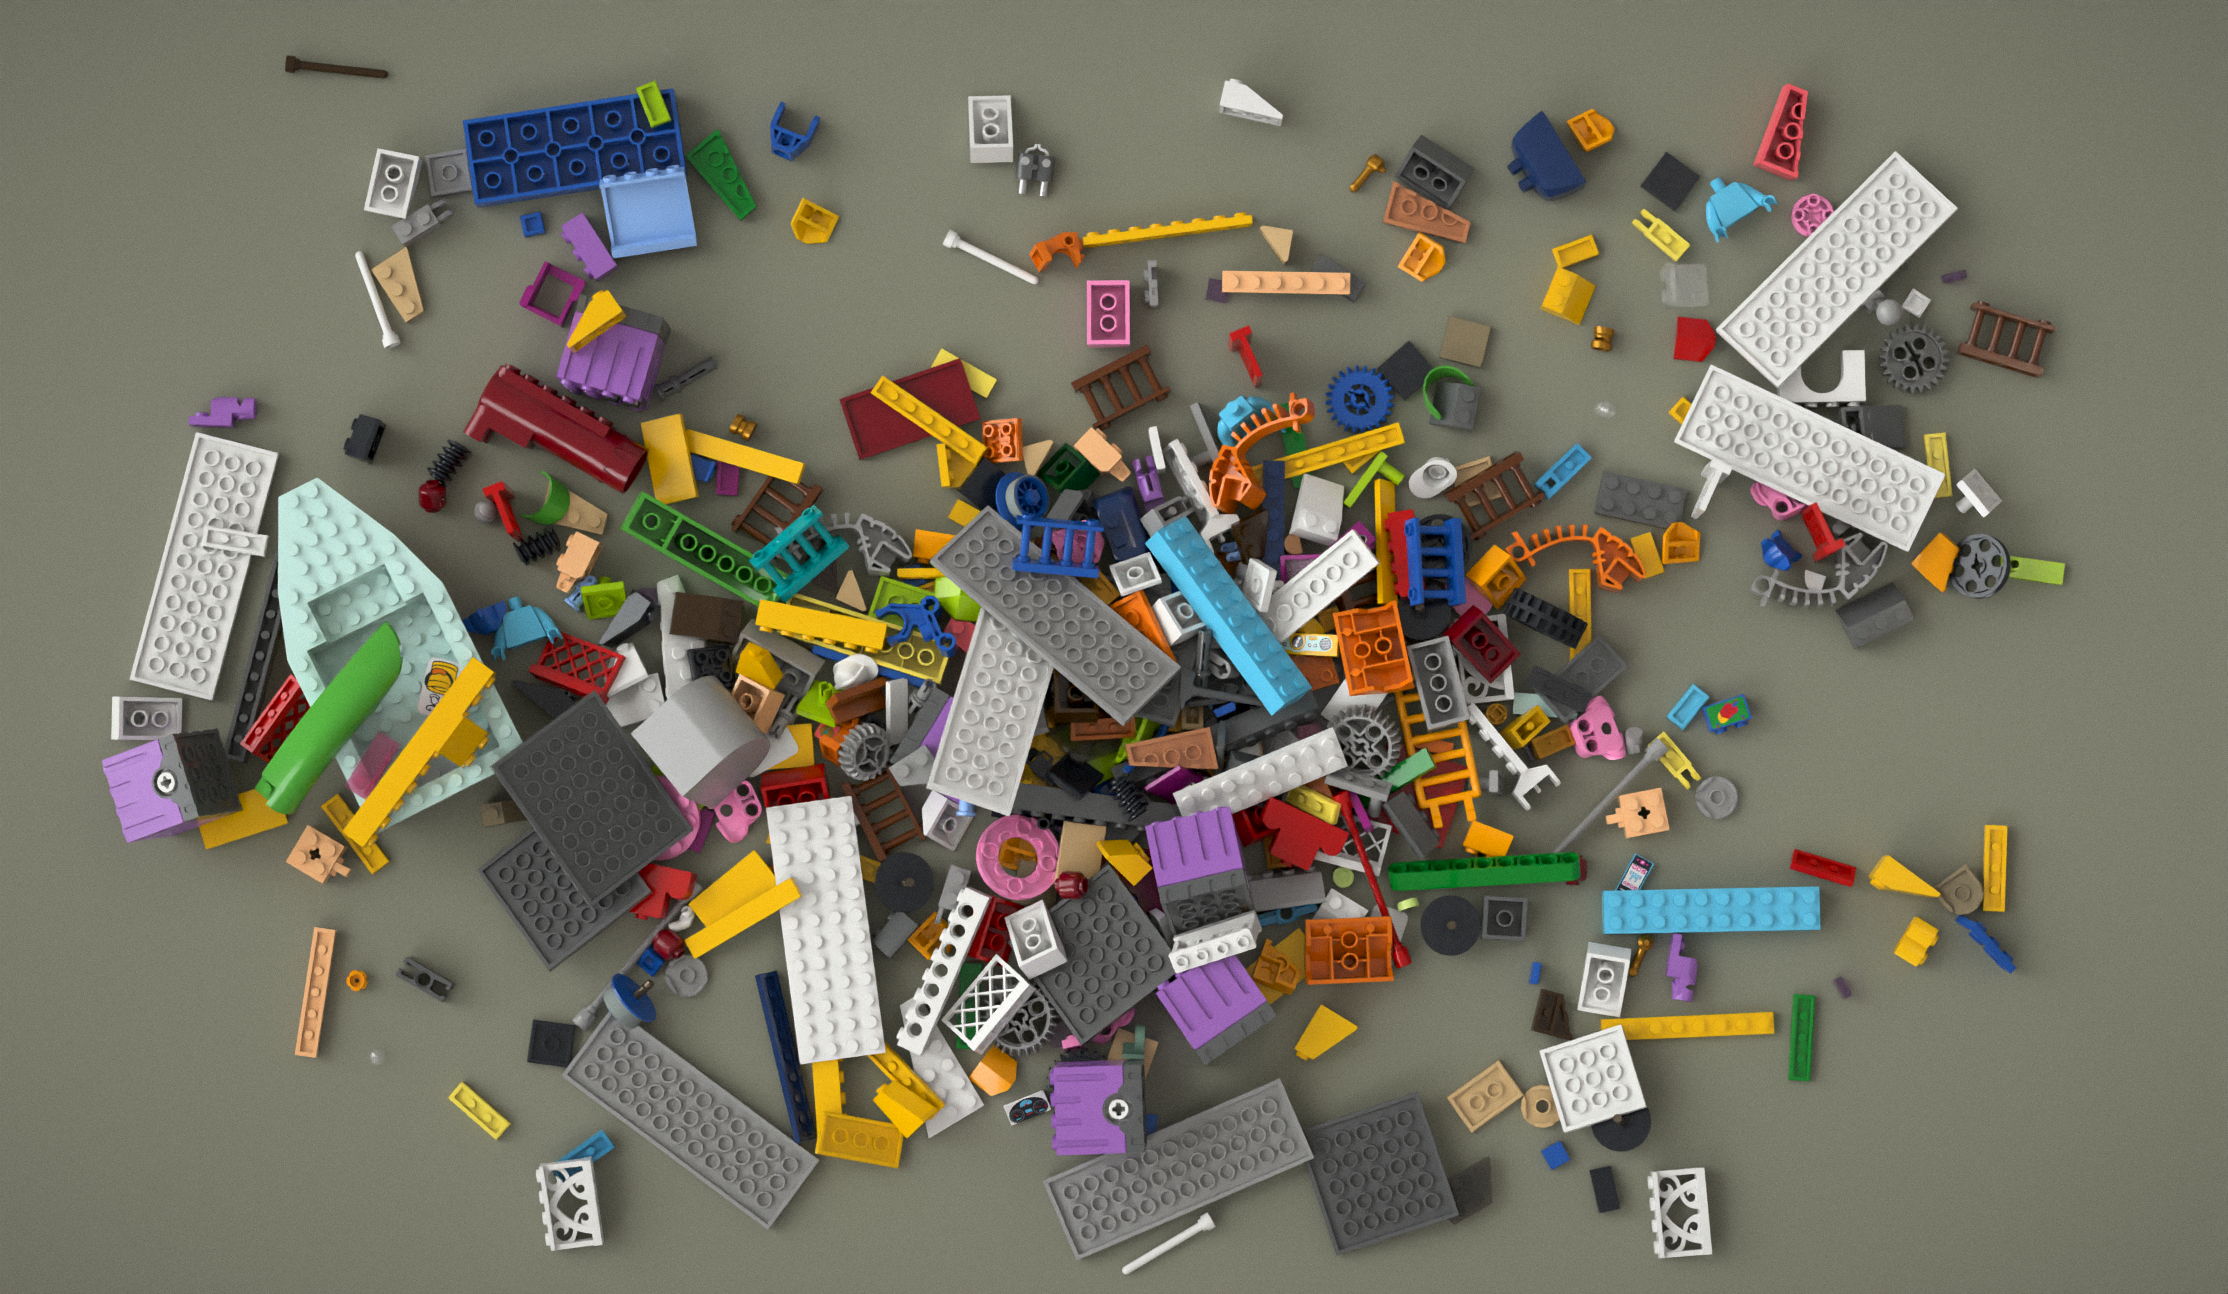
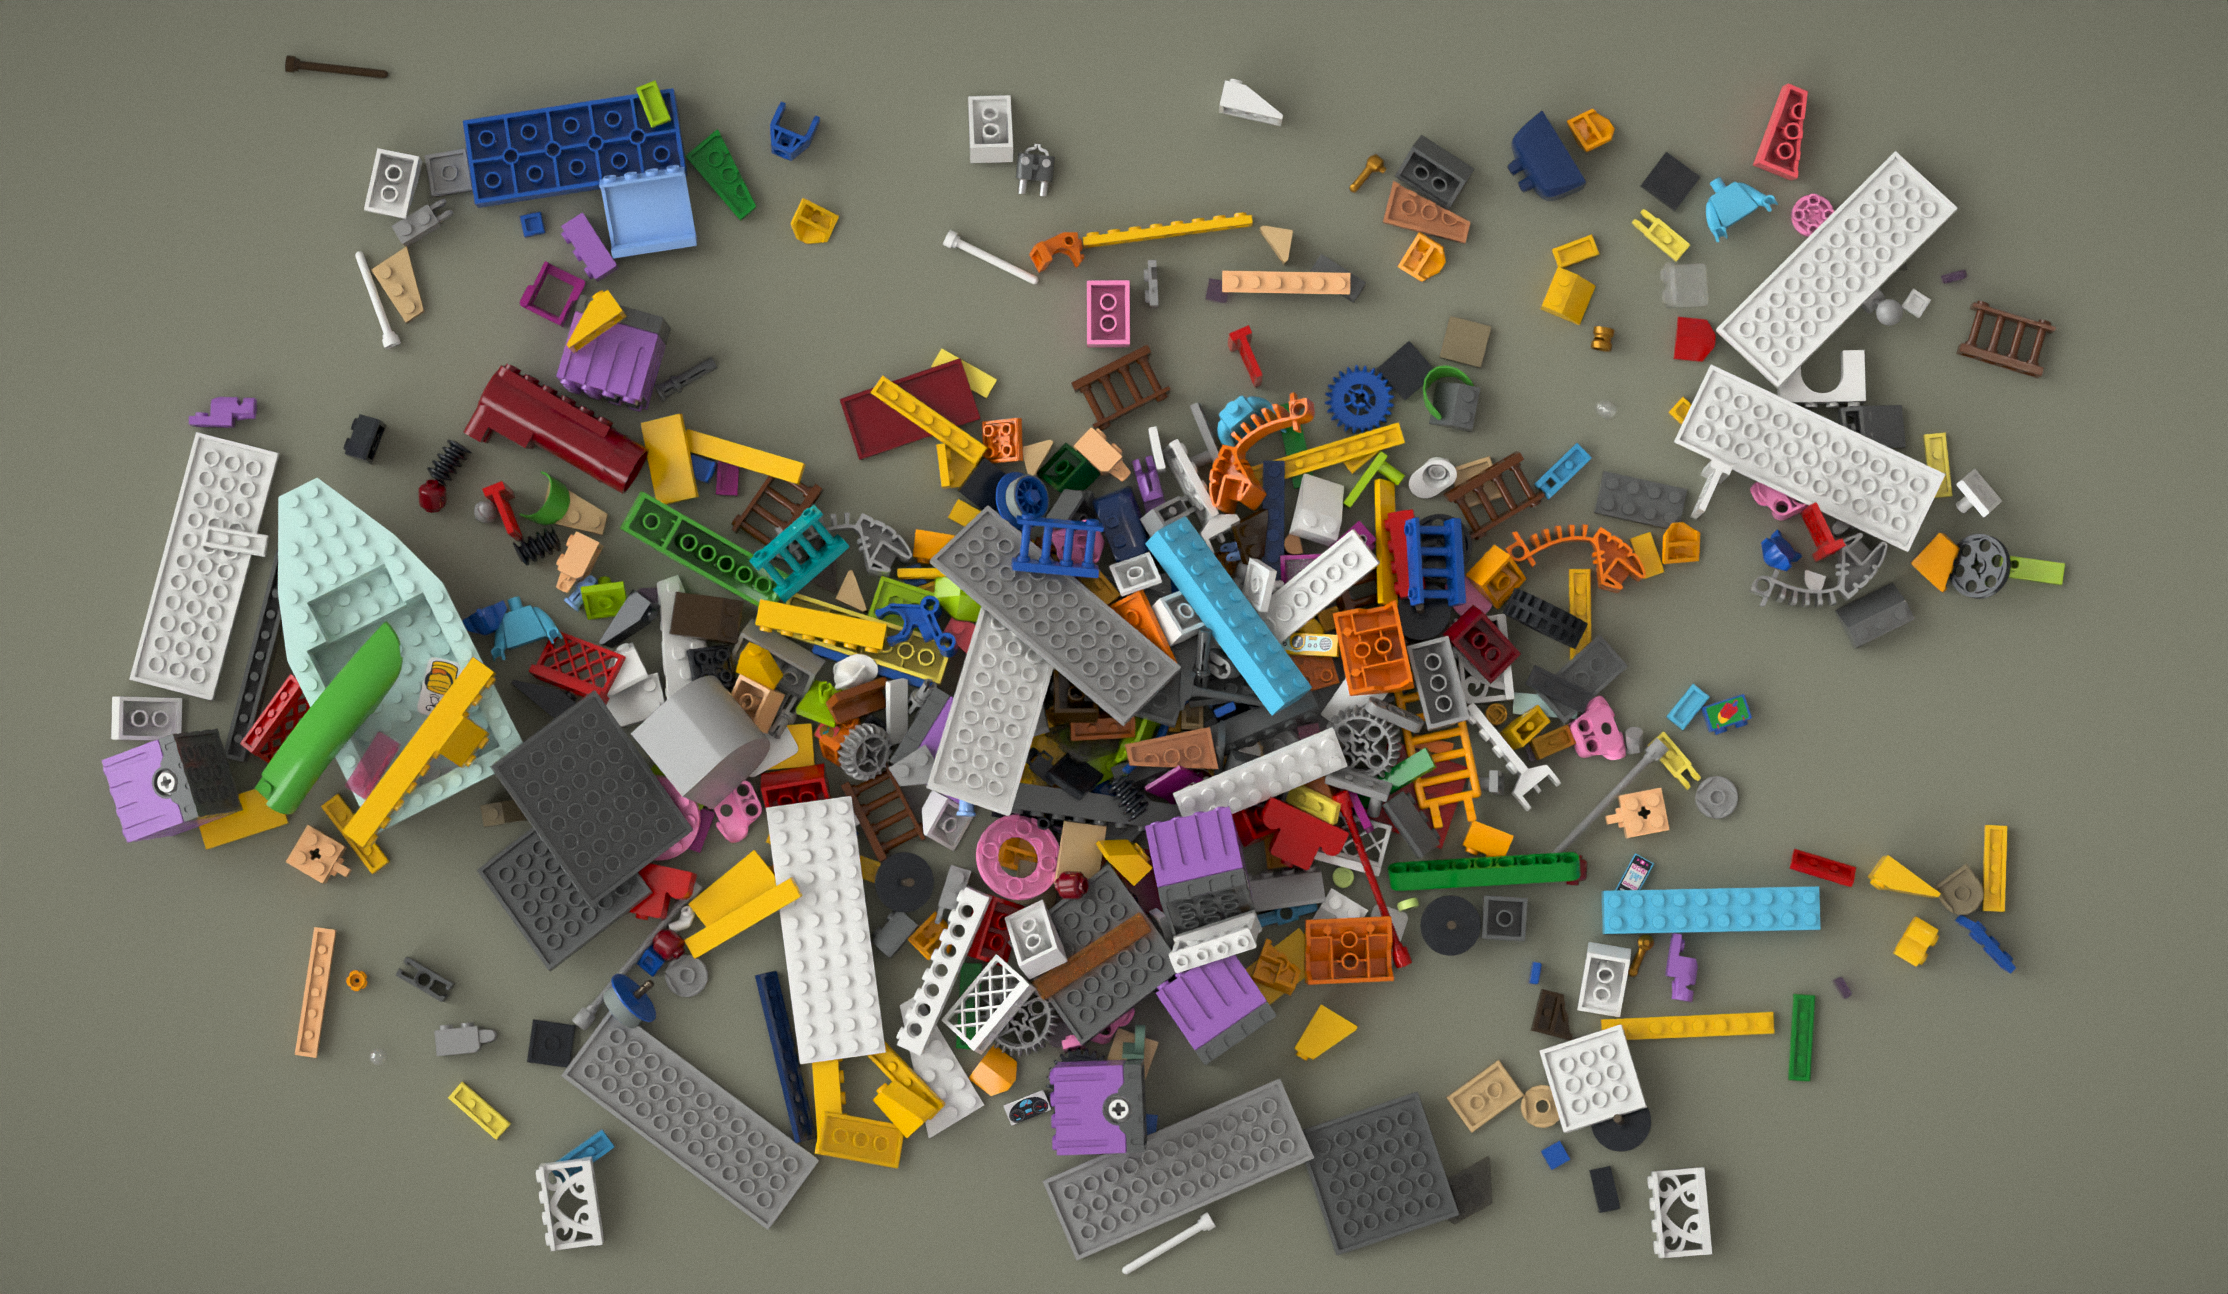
pearl gold wheel [729,413,758,442] -> none
dark grey gear [1878,324,1949,394] -> none
none -> light grey hinge [434,1022,497,1056]
none -> clear orange tile [1032,912,1152,1001]
none -> light grey beam [1364,697,1424,733]

